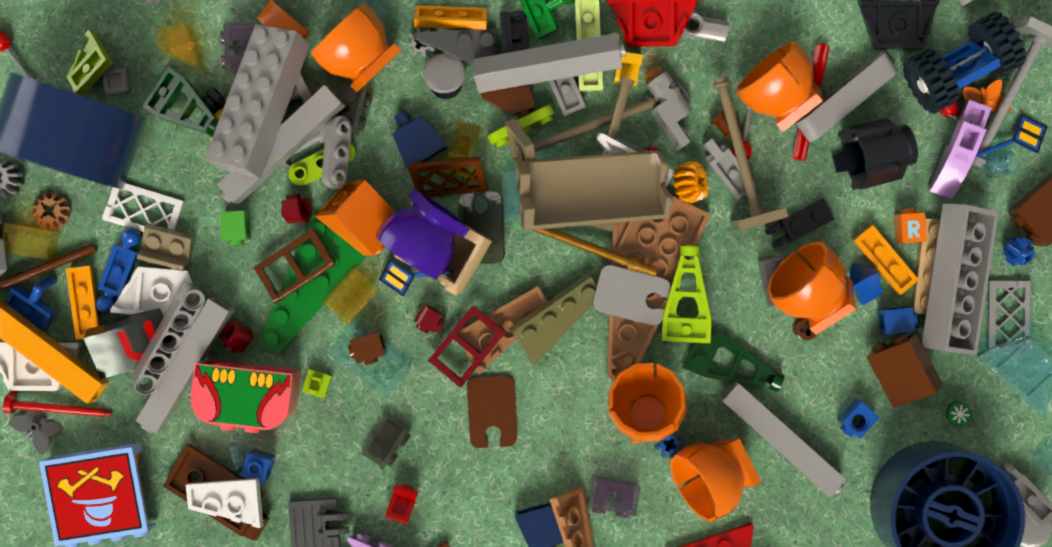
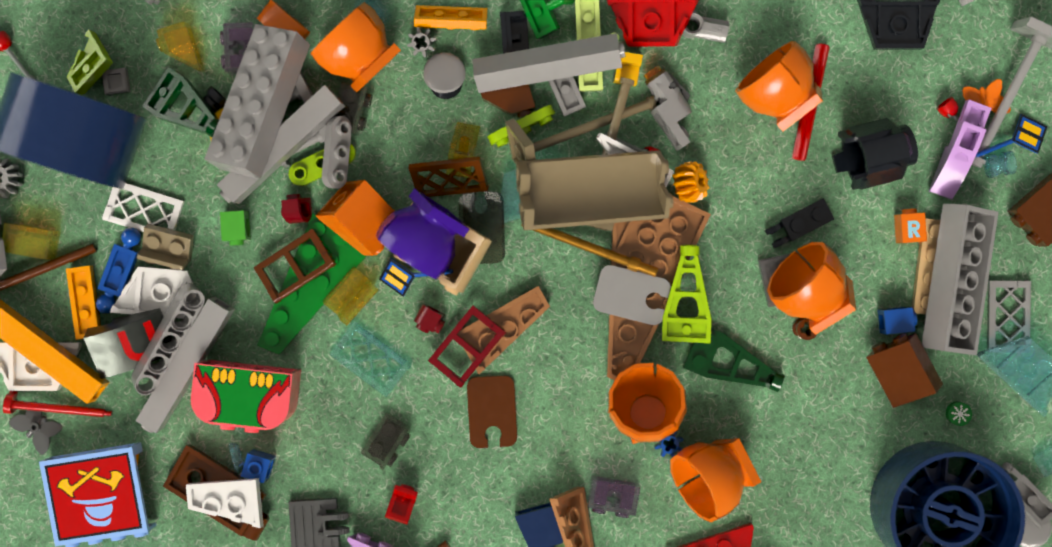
blue plate [5,275,57,332] -> none
medium nougat gear [31,192,71,230] -> none
dark red plate [218,320,253,354] -> none
lime tile [301,368,333,399] -> none
reddish brown brick [348,329,388,365] -> none
dark blue torso [393,110,448,170] -> none
dark grey wing [413,28,499,66] -> none
olive wing [509,274,597,366] -> none
light grey hinge [702,138,757,201] -> none
reddish brown bush [710,110,741,140] -> none
dark tan tile [713,77,788,230] -> none
light grey brick [719,382,846,497] -> none
hinge [732,105,752,159] -> none
light grey beam [795,51,898,142] -> none
blue brick [837,399,880,439] -> none
blue tile [850,264,883,305] -> none
light orange plate [852,225,919,295] -> none
black plate [903,11,1026,114] -> none
blue gear [1003,236,1035,266] -> none

